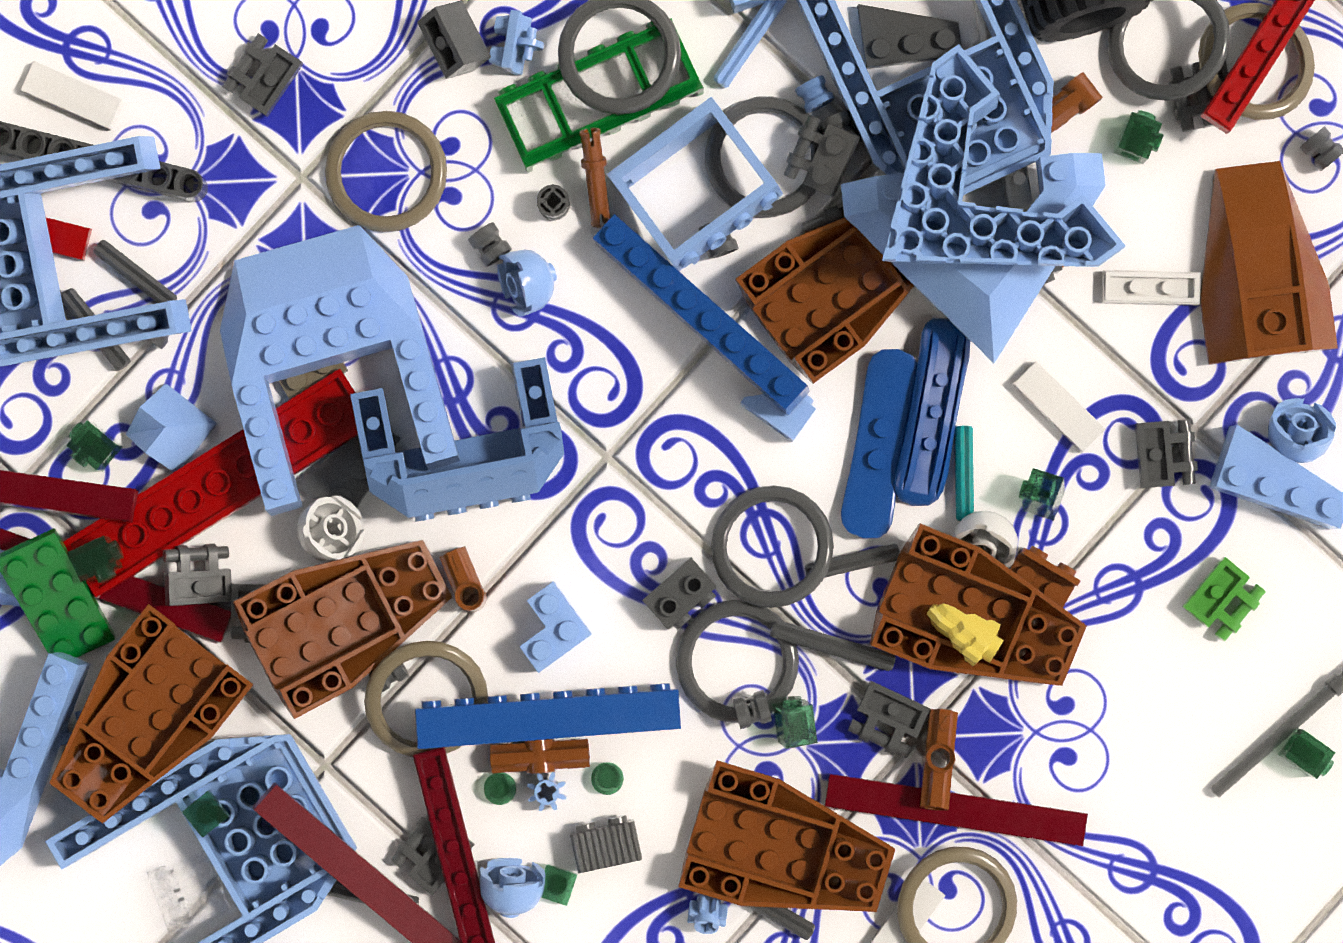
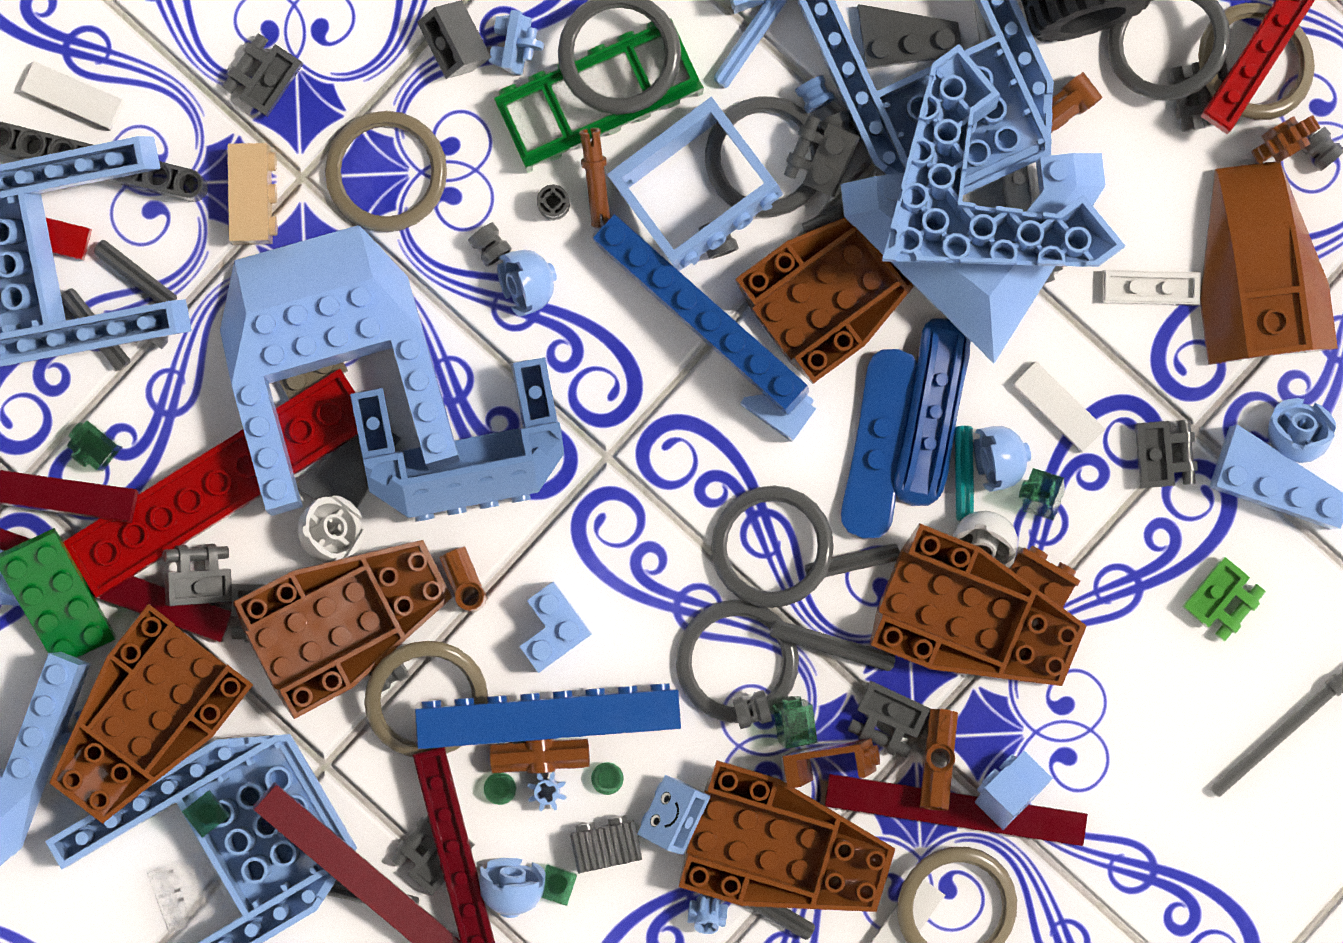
clear green brick [67,536,124,584] -> none
light blue slope [126,384,218,472] -> none
dark grey brick [642,557,717,630] -> none
light yellow rock [927,603,1004,666] -> none
clear green brick [1113,110,1164,164] -> none
clear green brick [1278,728,1336,779] -> none
none -> tan brick [228,143,278,245]
none -> light blue brick [637,775,711,855]
none -> dark orange panel [782,738,880,789]
none -> light blue cylinder [973,426,1031,492]
none -> light blue brick [975,751,1053,830]
none -> dark orange gear [1251,115,1321,165]

